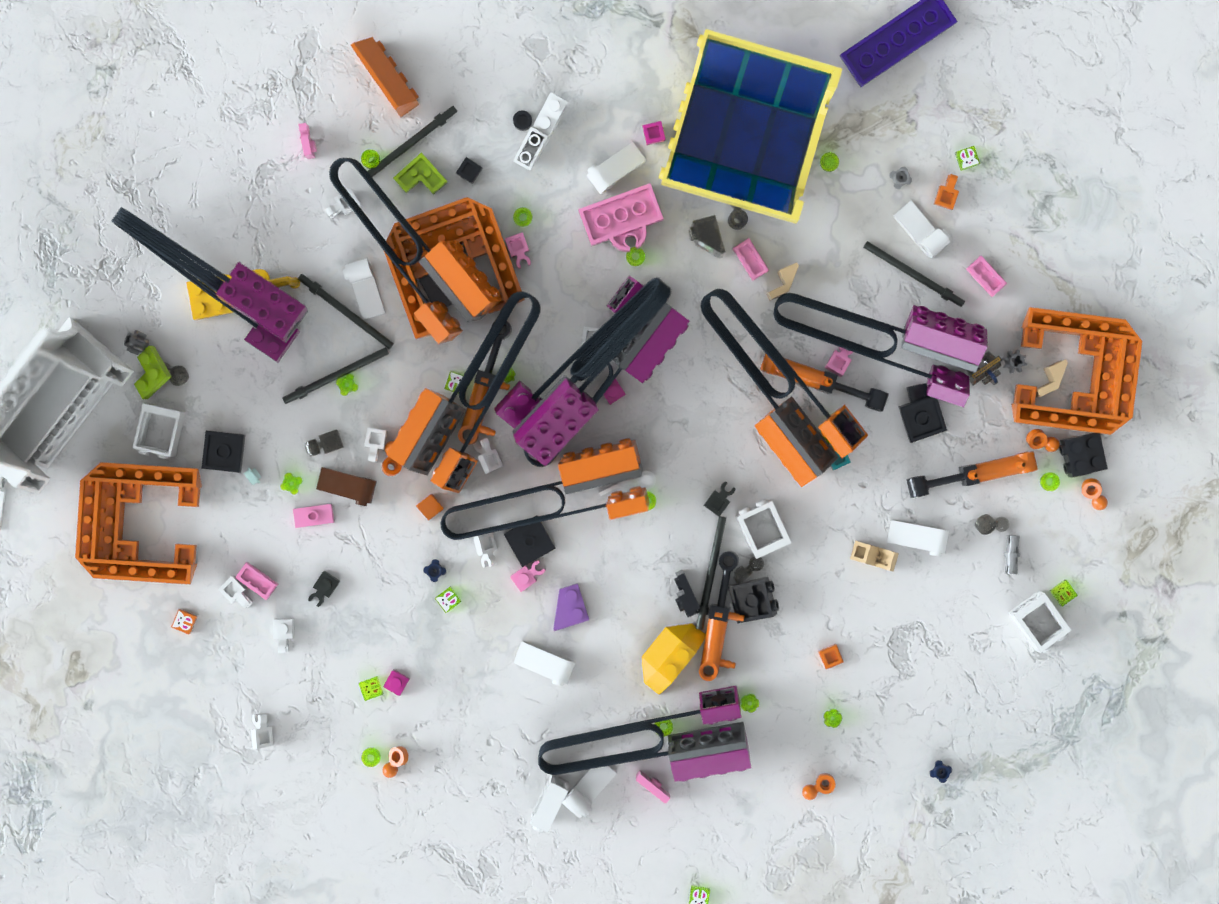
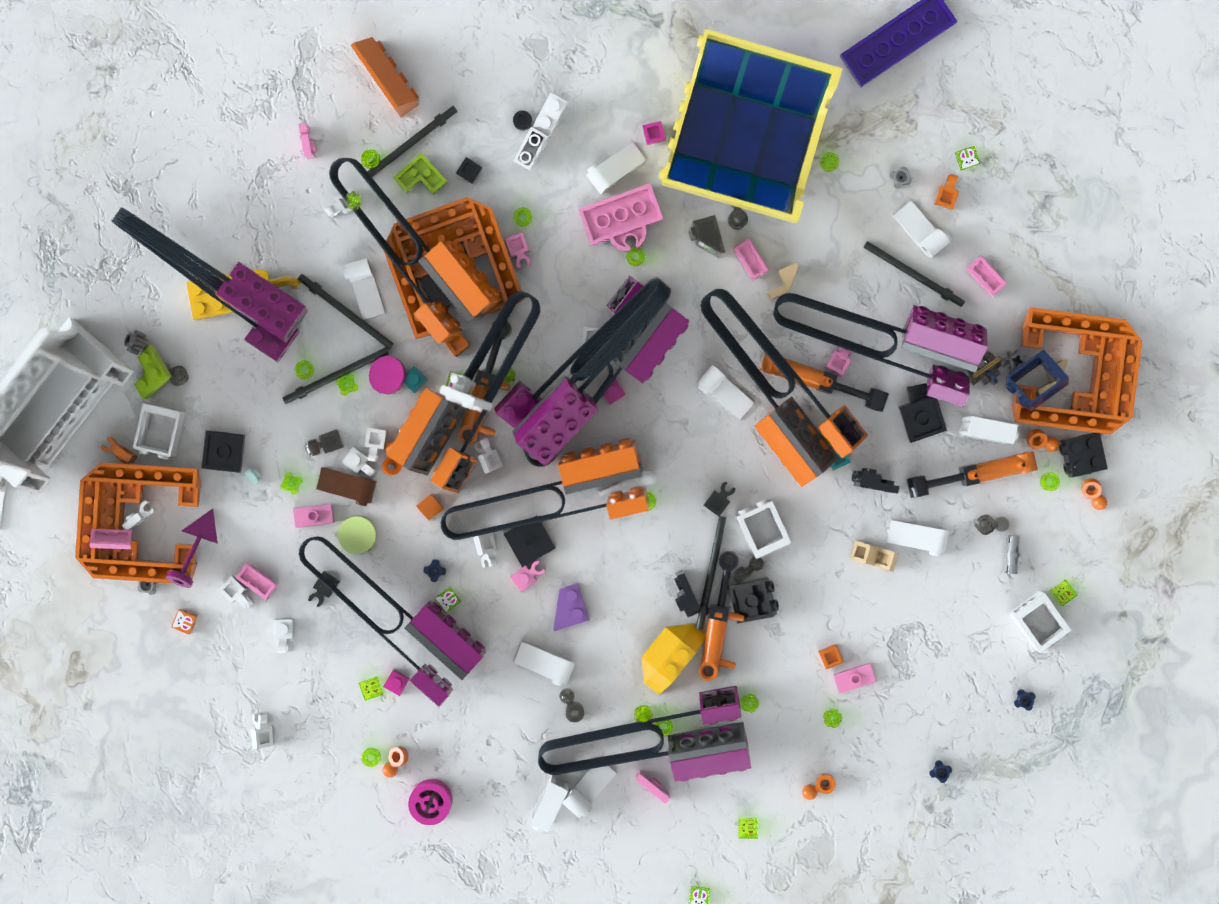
none -> bright pink plate [90,529,132,549]
none -> orange plate [101,437,138,464]
none -> white plate [122,501,156,530]
none -> light grey plate [137,581,158,595]
none -> magenta piece [166,509,218,588]
none -> clear neon green plate [294,360,314,380]
none -> piece [299,536,486,707]
none -> yellowish green tile [338,516,376,554]
none -> white plate [342,447,377,477]
none -> clear neon green plate [346,191,362,210]
none -> dark pink tile [369,356,407,395]
none -> teal plate [404,366,428,393]
none -> dark pink wheel [408,779,453,825]
none -> white plate [440,375,493,412]
none -> orange tile [445,333,471,357]
none -> clear smoke plate [559,688,584,722]
none -> clear neon green plate [634,705,653,722]
none -> white door [697,365,754,420]
none -> clear neon green tile [738,818,758,839]
none -> bright pink plate [833,663,876,693]
none -> black plate [851,468,900,494]
none -> white window [959,416,1019,444]
none -> dark blue window [1005,349,1069,411]
none -> dark blue plate [1014,689,1036,711]

